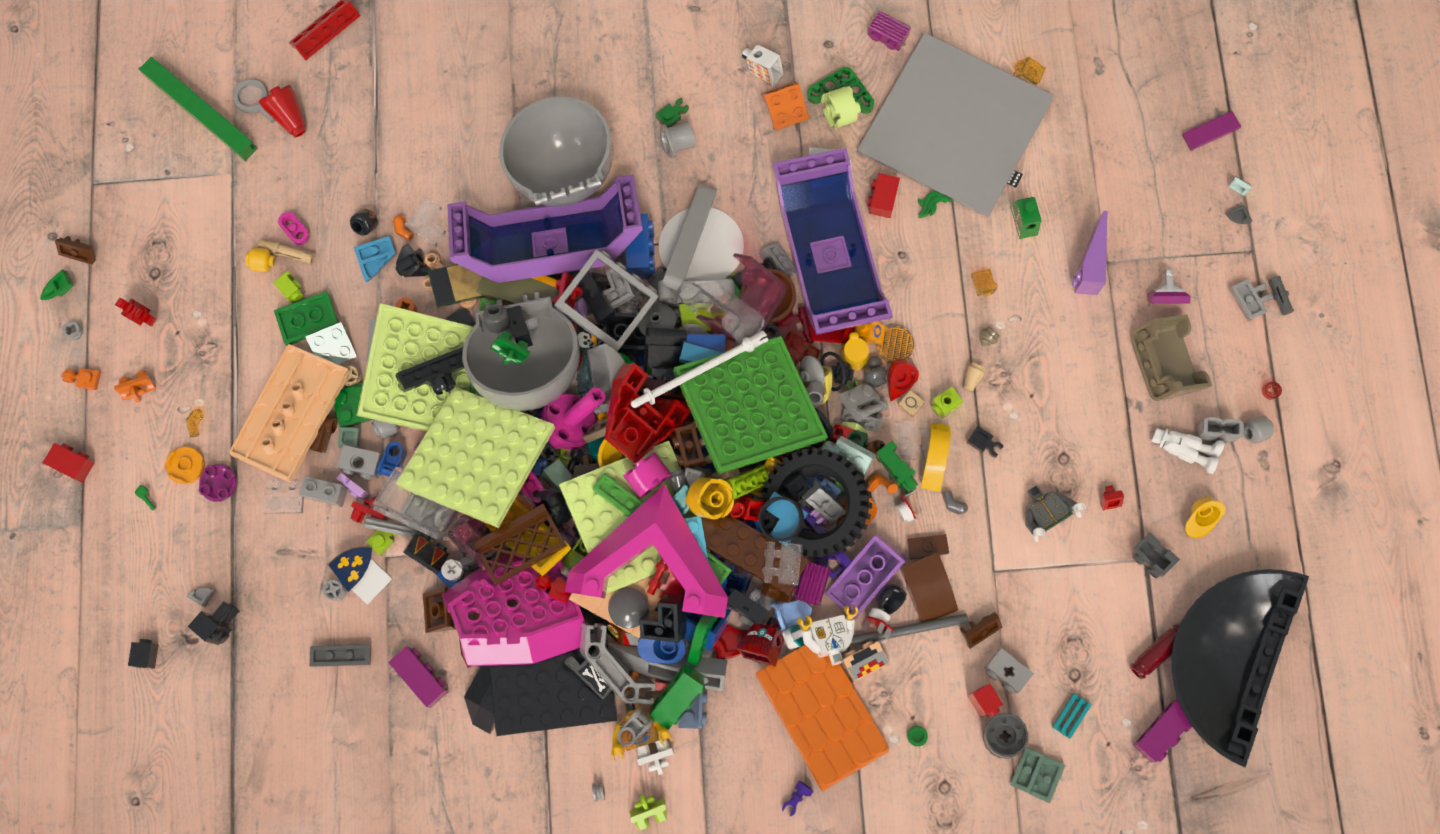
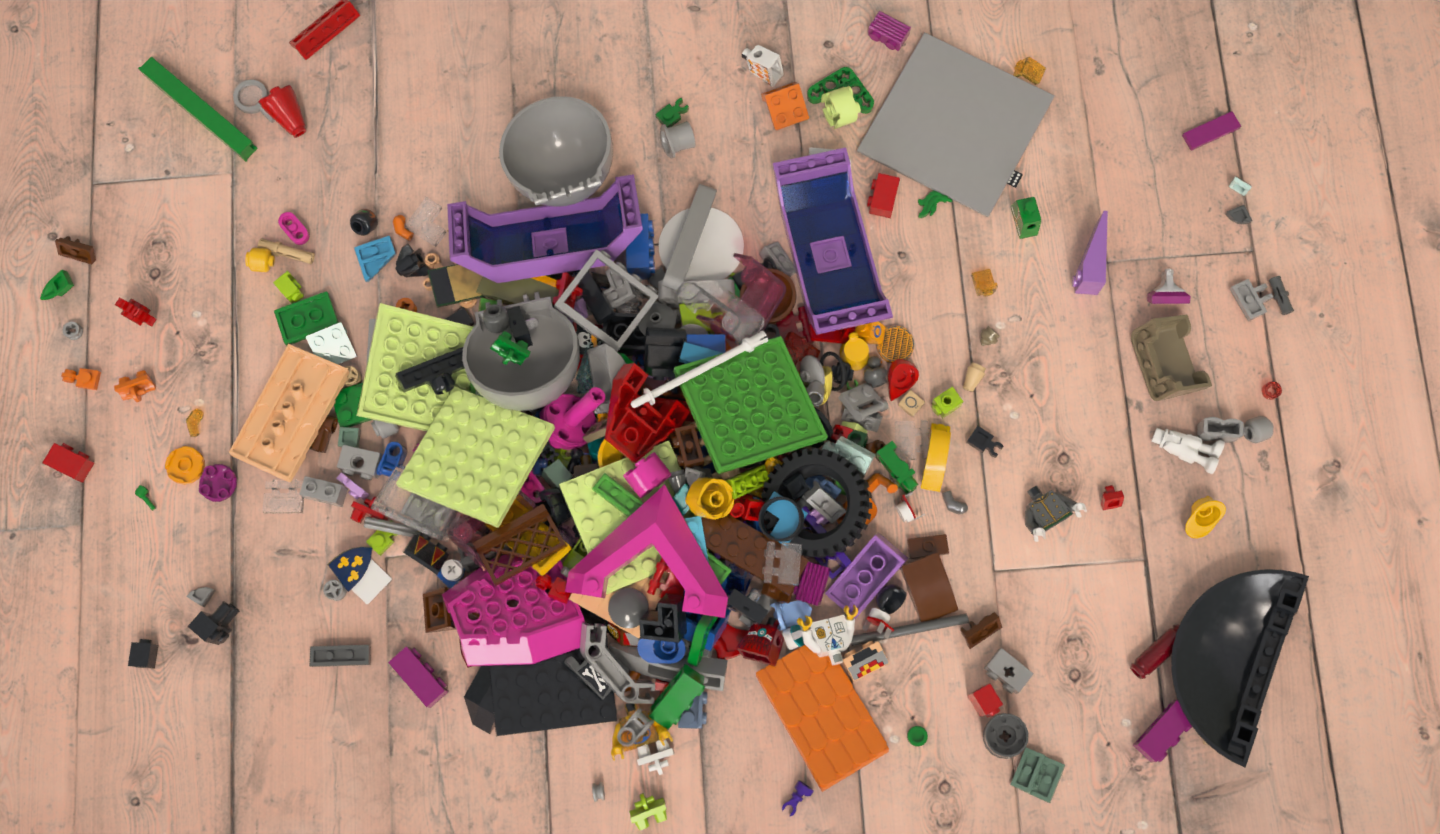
teal tile [1052,693,1091,739] -> none
dark grey cylinder [1133,533,1180,579] -> none

